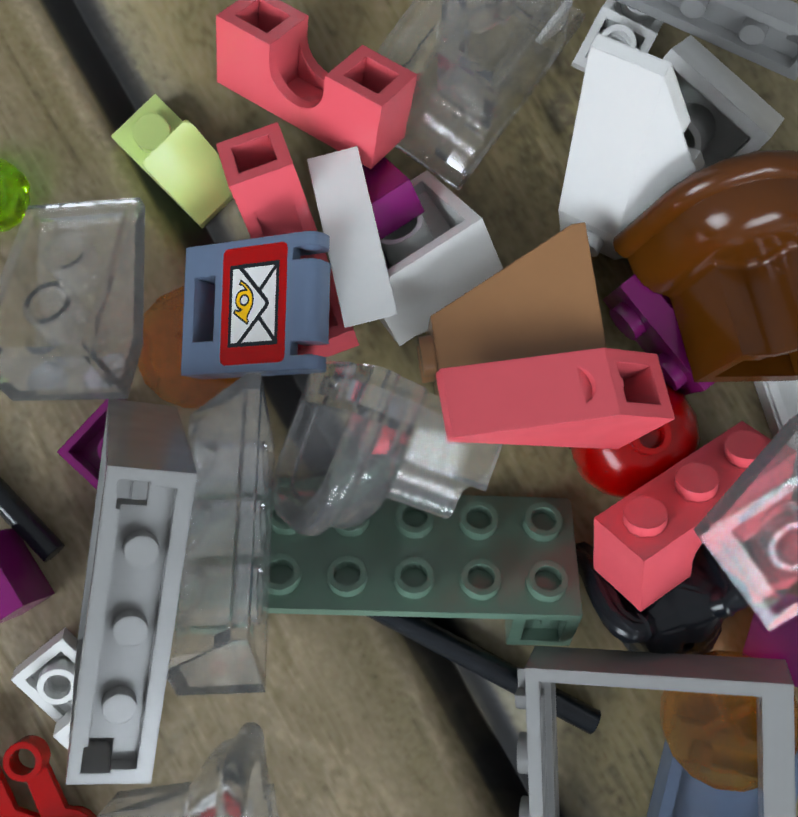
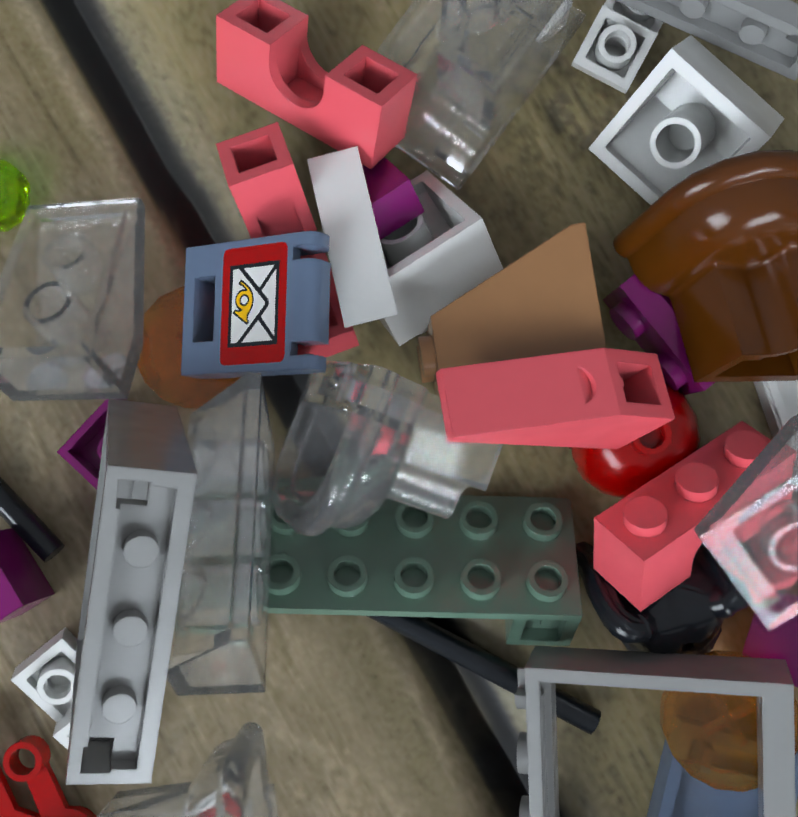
yellowish green slope [111,94,233,229] -> none
white wedge [558,33,705,260] -> none

